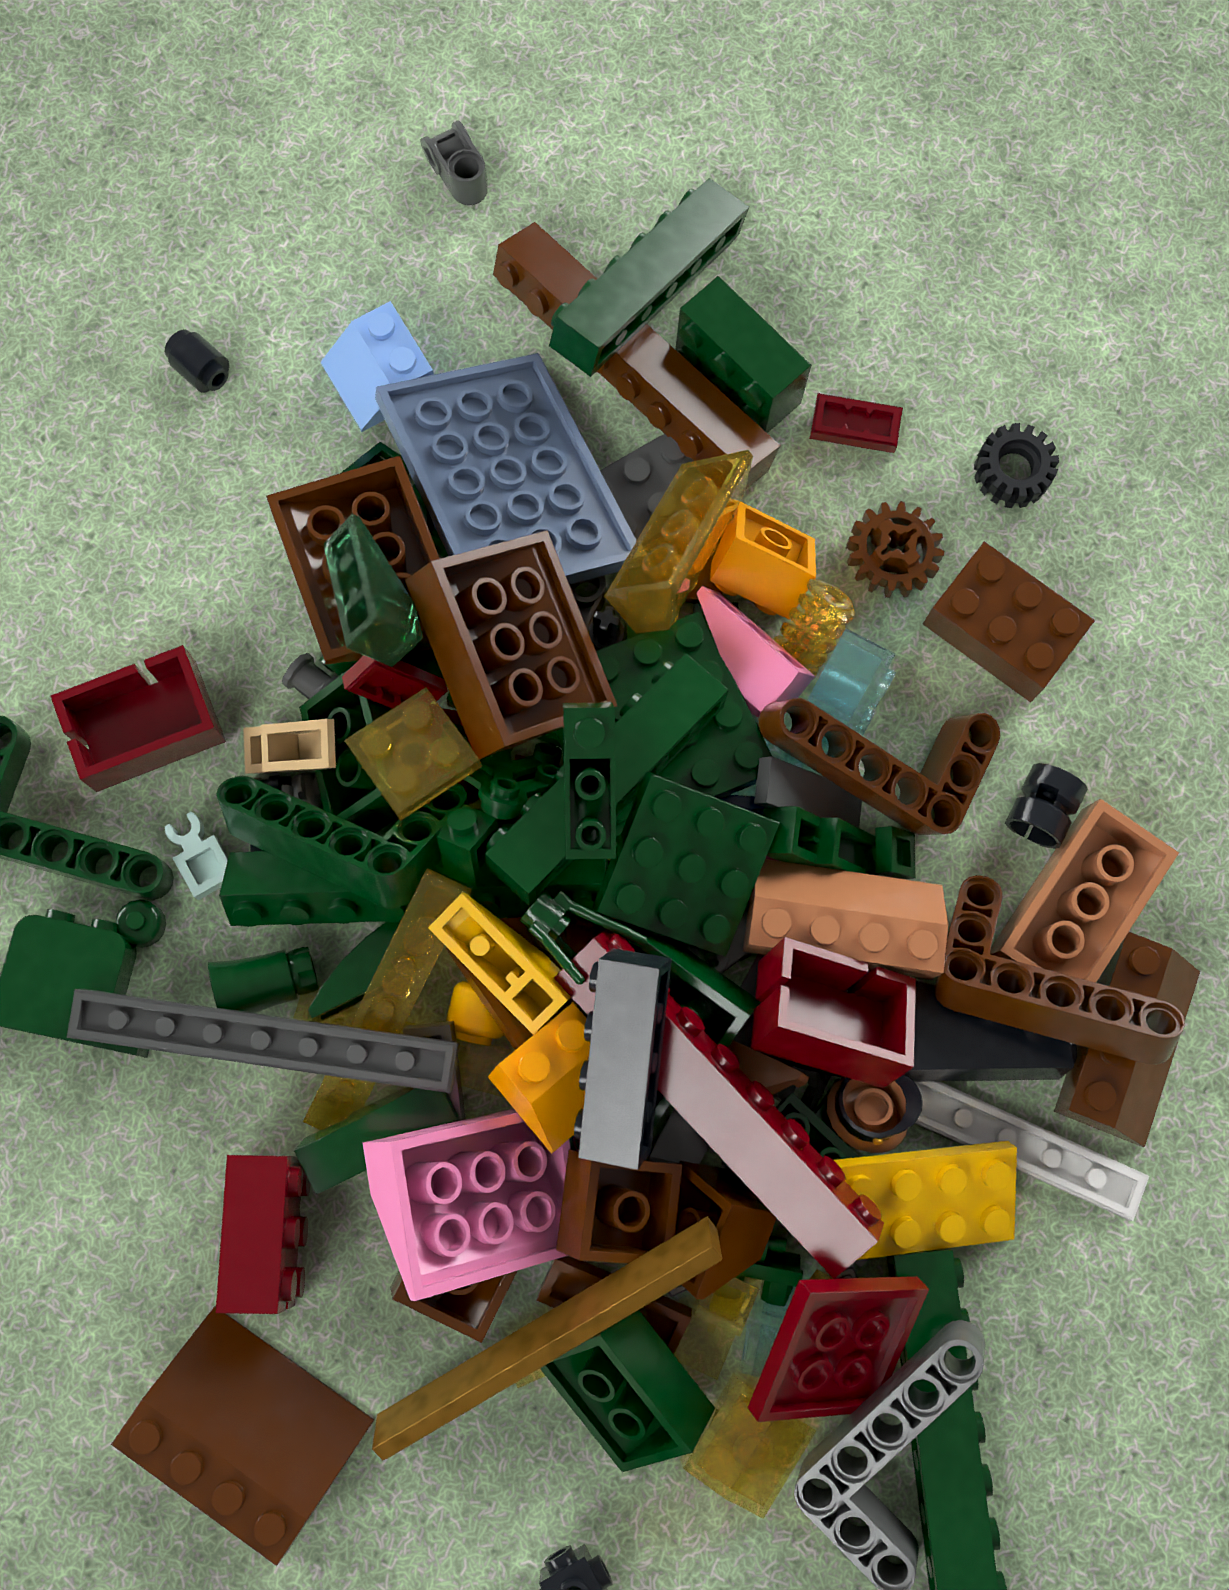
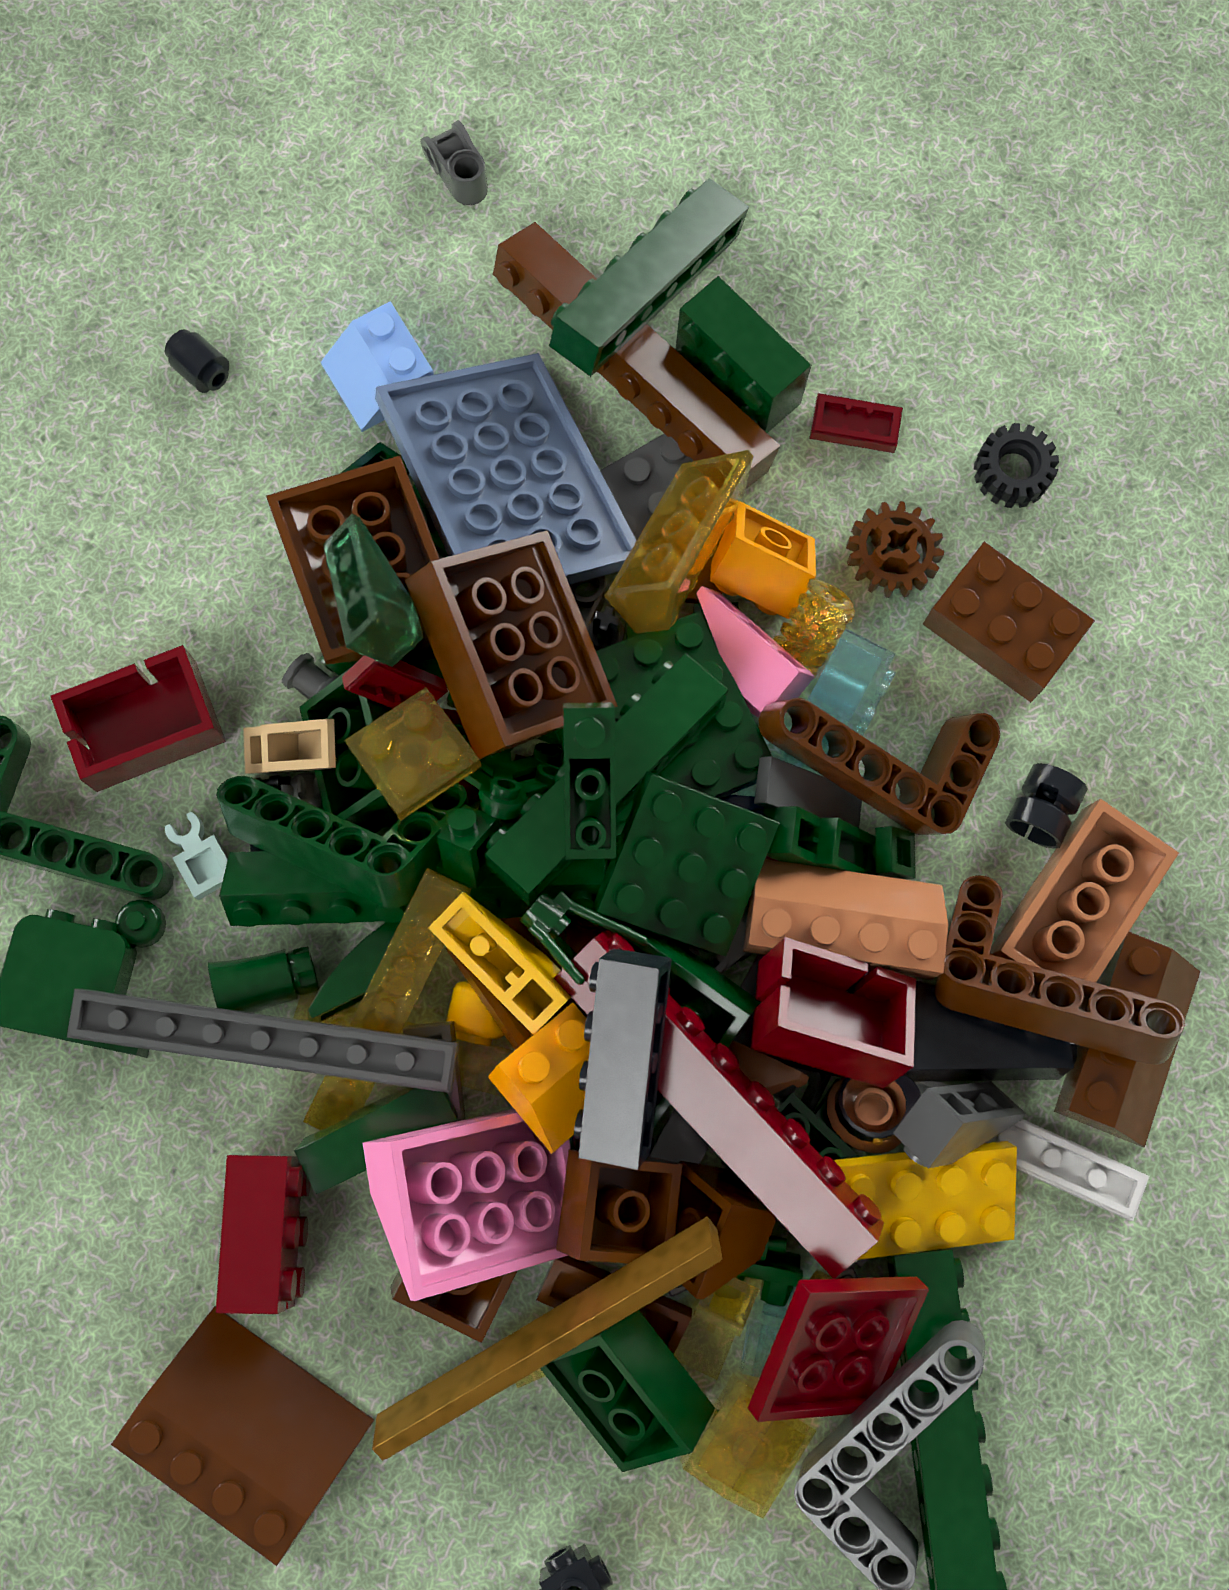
none -> dark grey slope [893,1081,1026,1169]

